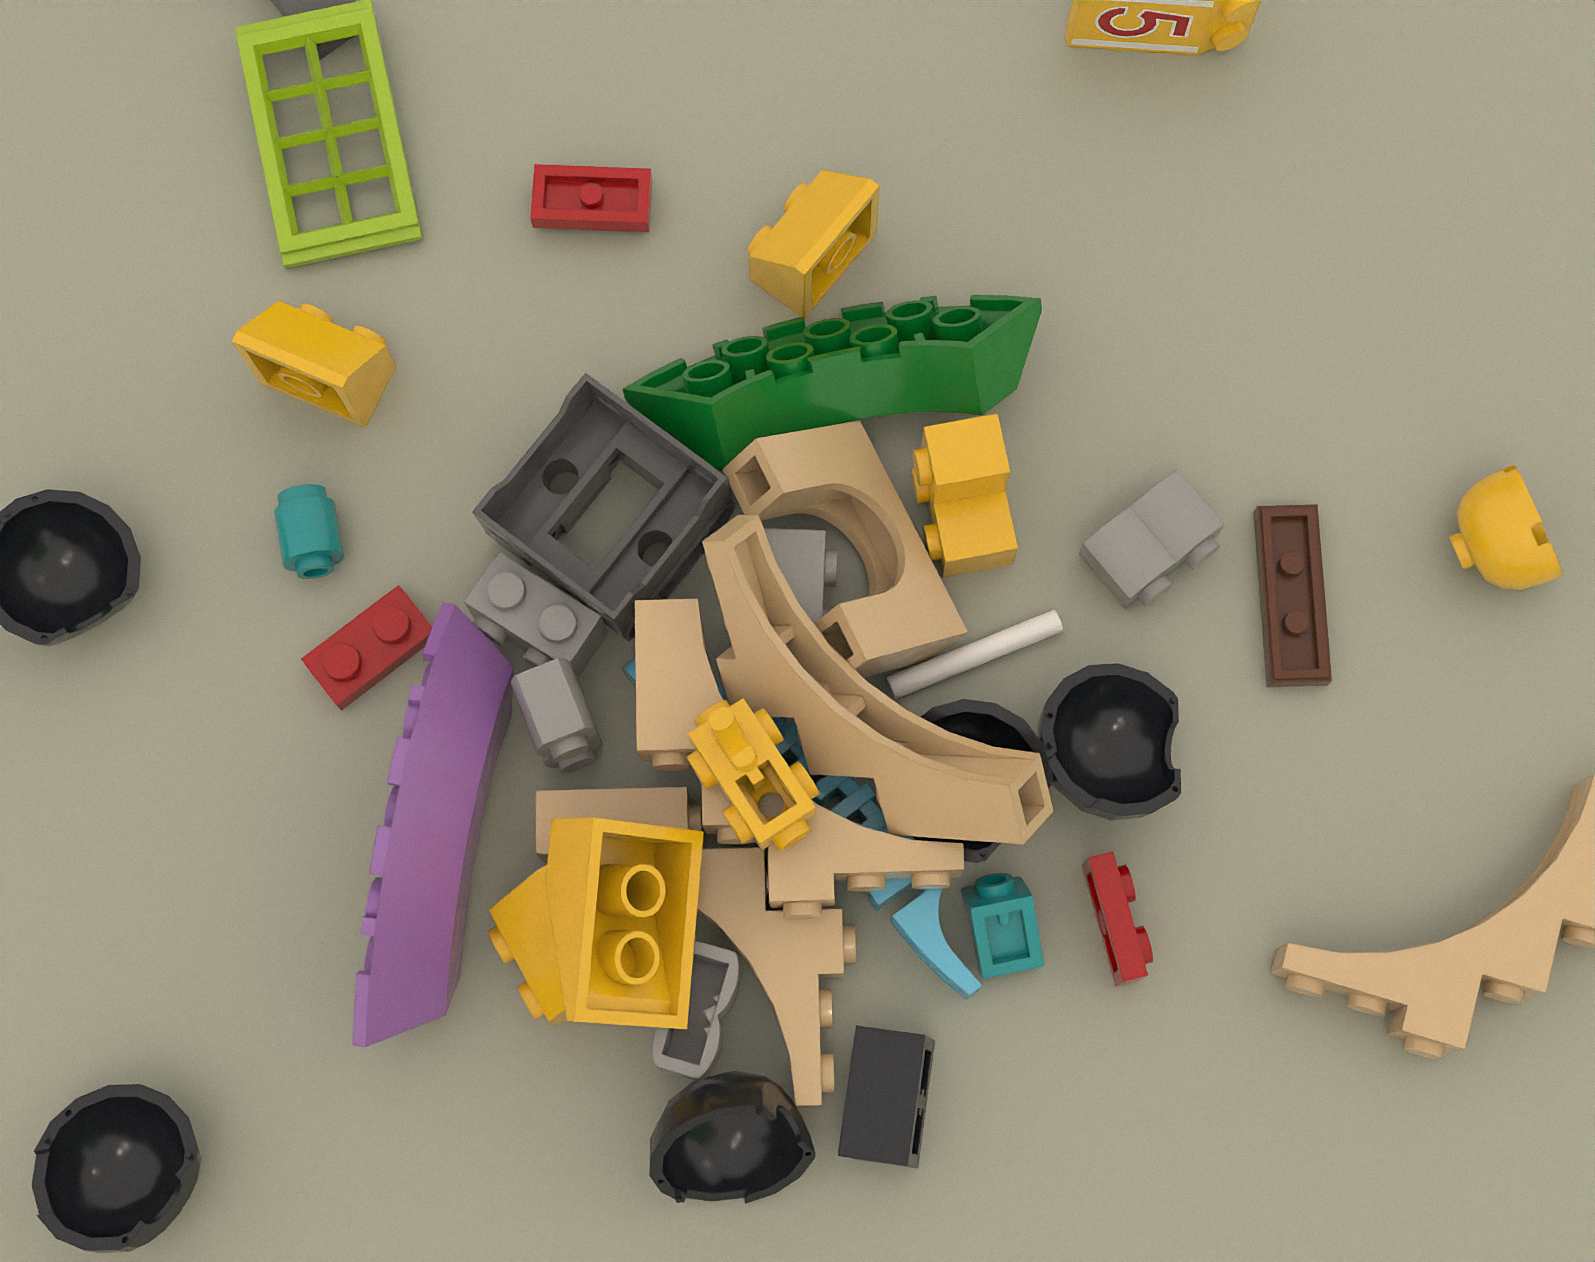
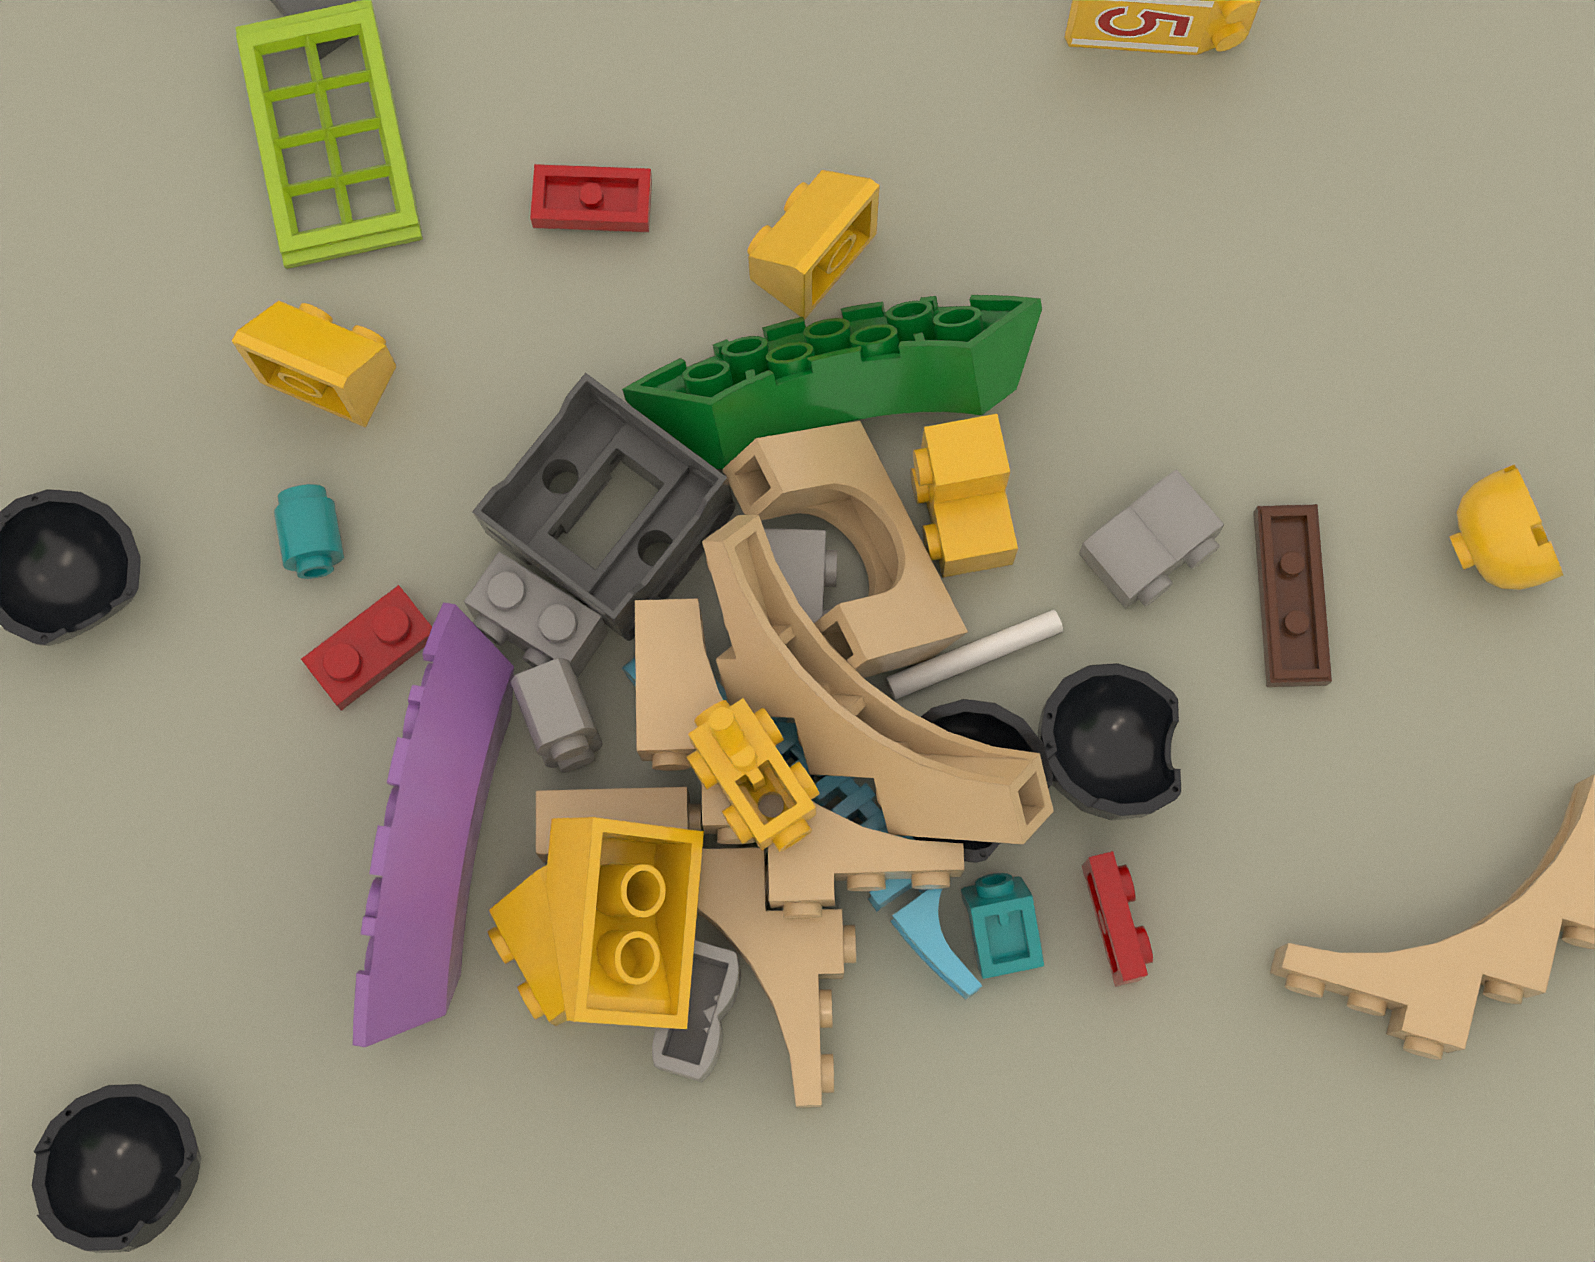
black cylinder [649,1071,815,1204] -> none
black hinge [838,1025,935,1169] -> none

